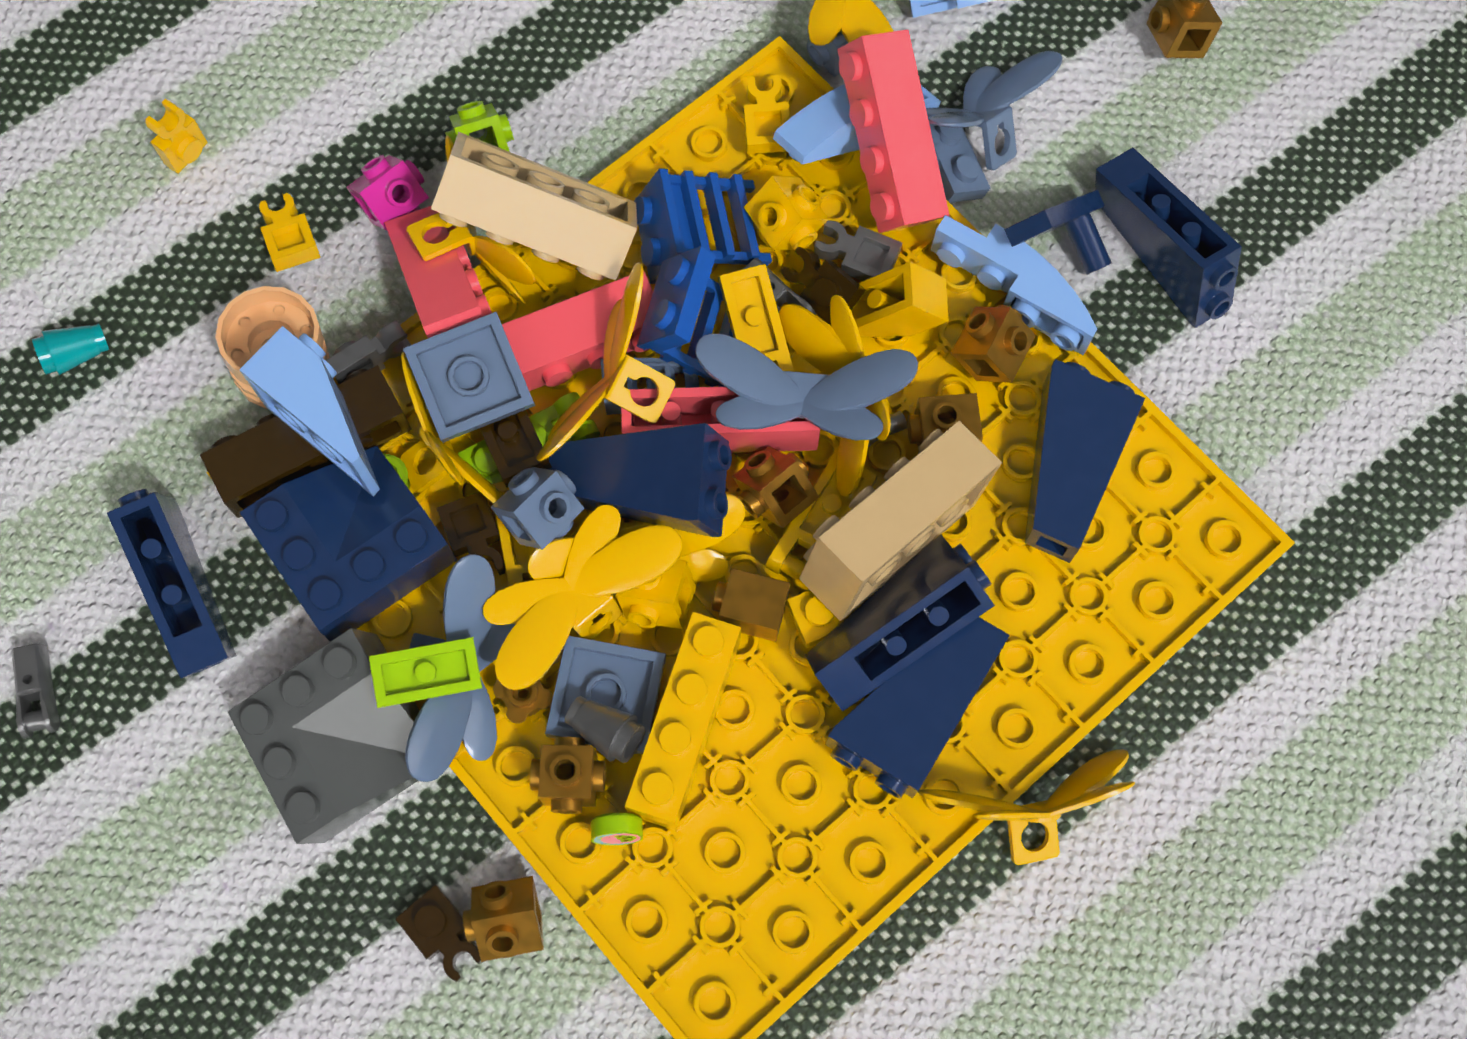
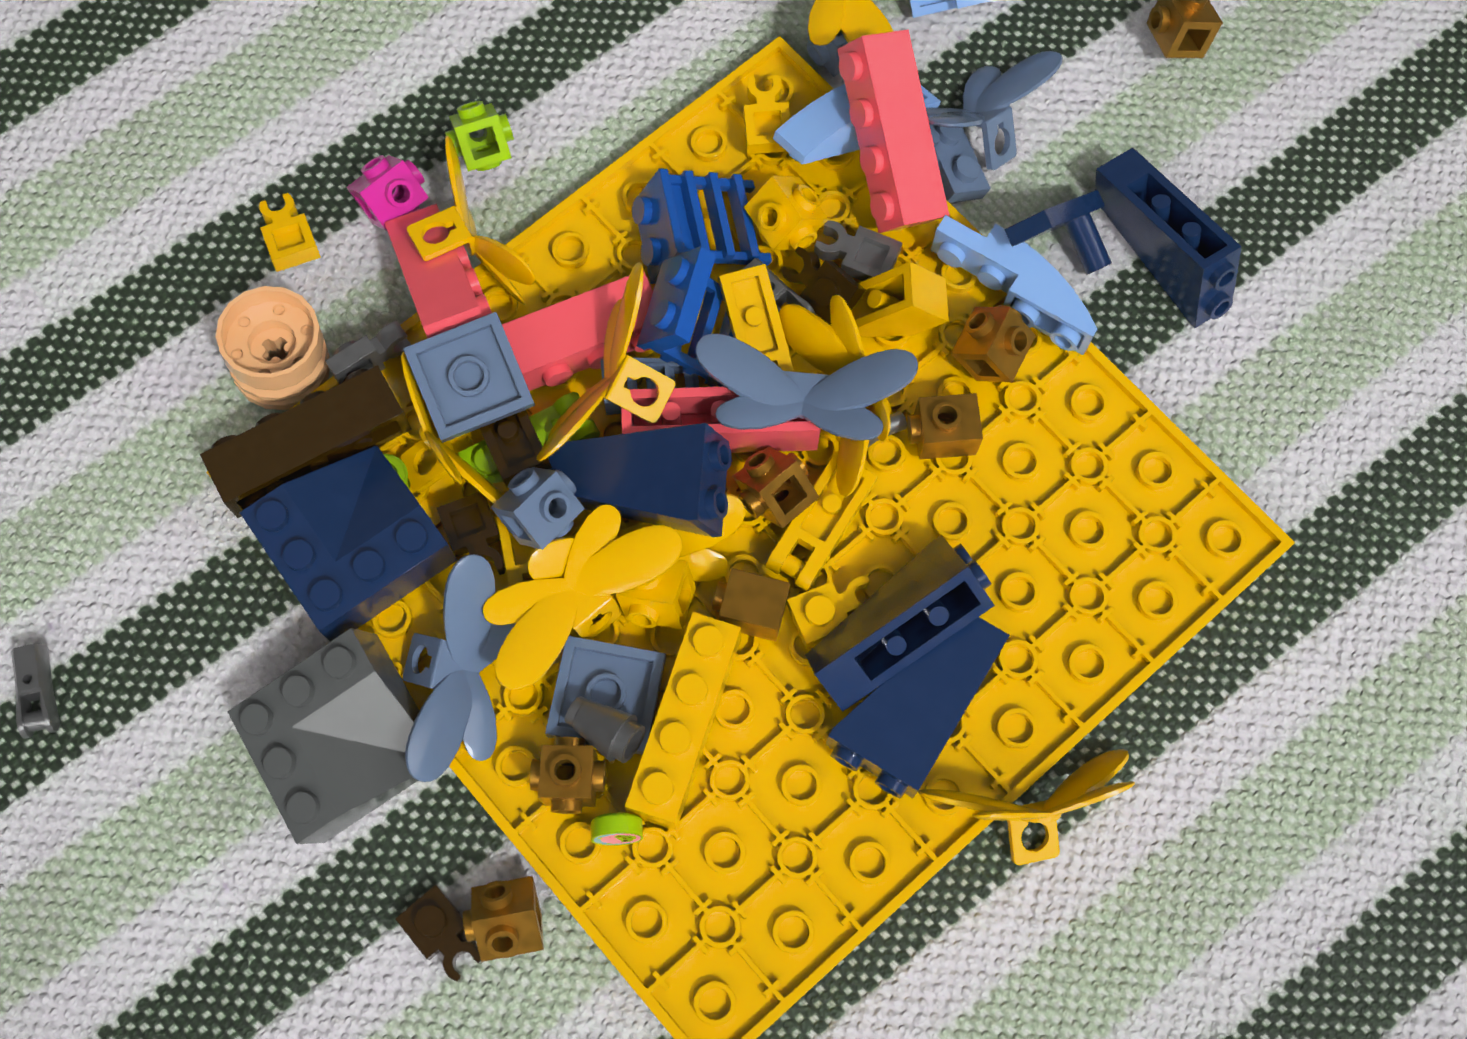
teal cone [32,323,109,376] -> none
dark blue slope [107,489,237,679] -> none
yellow plate [145,99,208,174] -> none
light blue slope [239,326,380,496] -> none
lime plate [369,637,482,708] -> none
tan brick [431,132,637,281] -> none
pearl gold plate [493,680,553,724] -> none
tan brick [799,421,1002,622] -> none
dark blue slope [1024,359,1145,563] -> none

